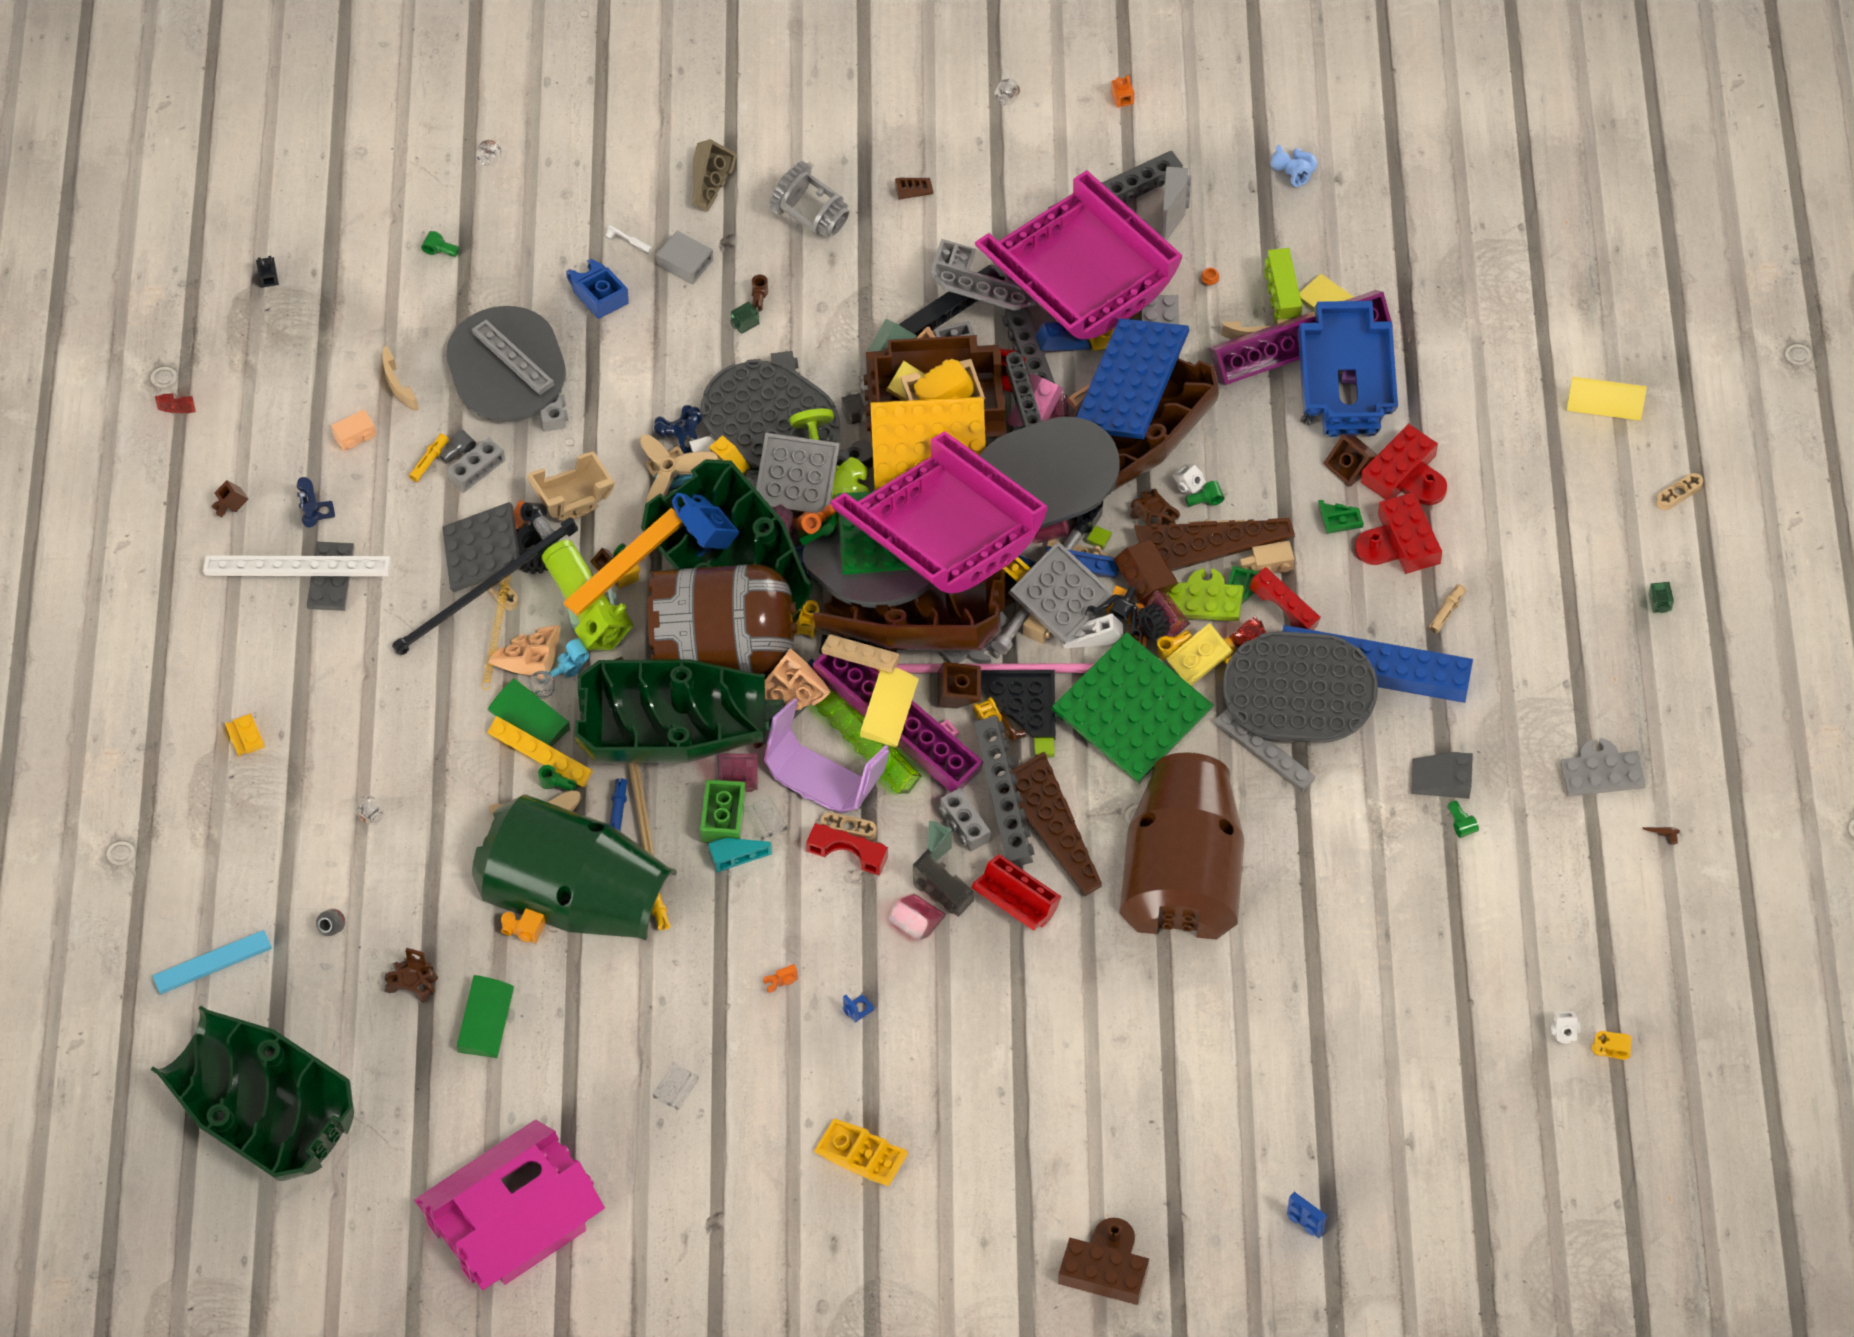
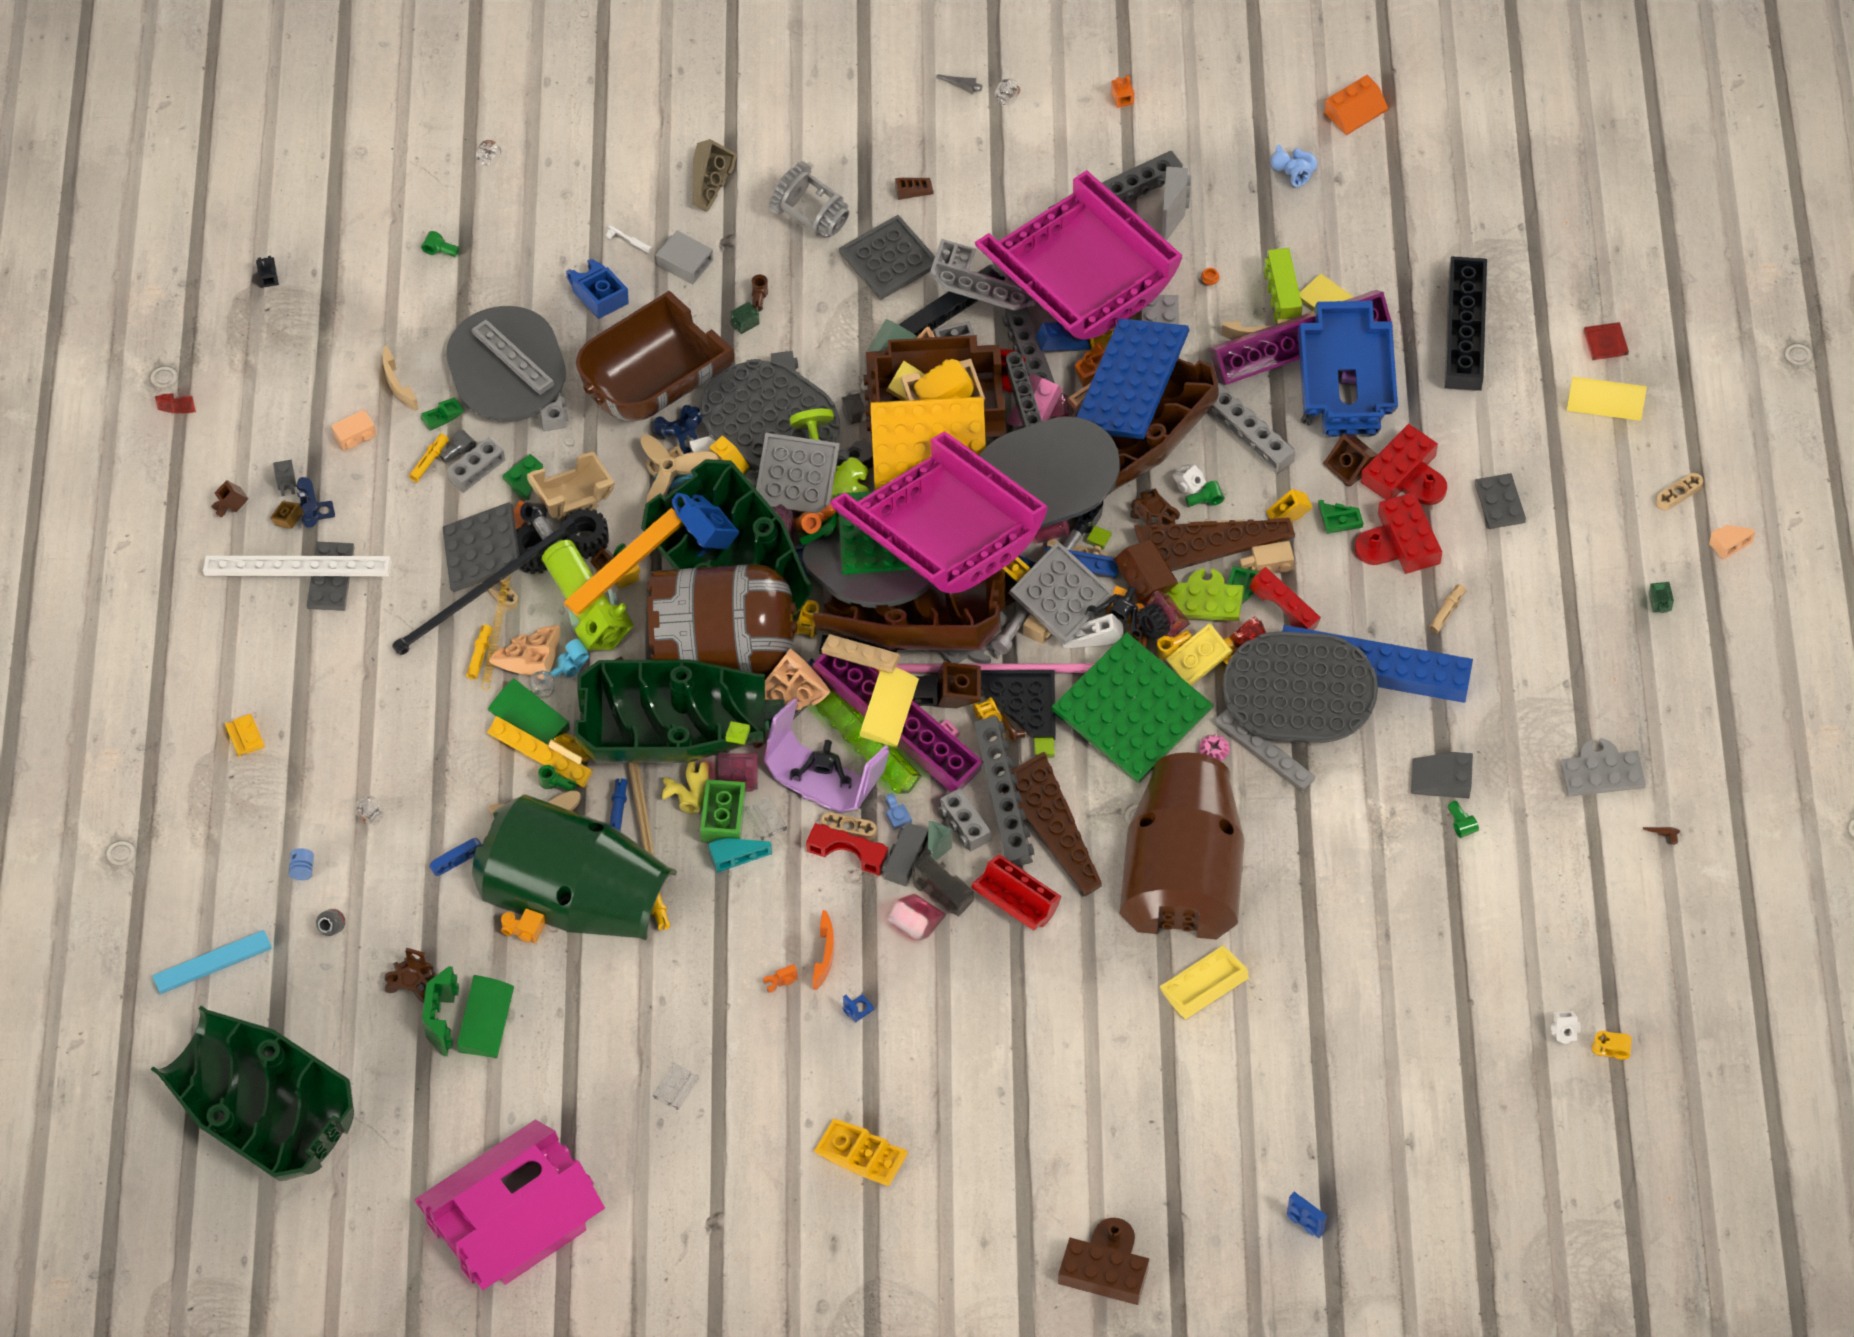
none -> pearl gold piece [270,501,304,529]
none -> dark grey brick [273,459,297,496]
none -> medium blue piece [289,848,314,880]
none -> green slope [421,397,464,431]
none -> green slope [422,966,459,1056]
none -> blue beam [429,838,483,876]
none -> yellow pin [466,625,493,680]
none -> green wing [503,454,543,500]
none -> yellow plate [548,733,591,764]
none -> black tyre [562,508,609,559]
none -> reddish brown cylinder [576,290,734,422]
none -> light yellow piece [662,761,709,814]
none -> lime plate [726,721,750,745]
none -> black piece [790,740,852,789]
none -> orange slope [813,910,834,990]
none -> dark grey plate [839,215,935,300]
none -> dark grey brick [882,822,928,887]
none -> medium blue plate [885,793,912,830]
none -> black brick [912,675,937,706]
none -> flat silver piece [936,74,983,94]
none -> orange slope [1075,340,1106,387]
none -> light yellow slope [1160,945,1249,1020]
none -> bright pink gear [1199,734,1230,761]
none -> light grey brick [1208,383,1295,474]
none -> yellow slope [1266,489,1313,521]
none -> orange slope [1324,75,1388,135]
none -> black brick [1444,256,1487,391]
none -> dark grey plate [1475,473,1526,529]
none -> clear red tile [1584,322,1629,360]
none -> light nougat slope [1709,525,1755,560]

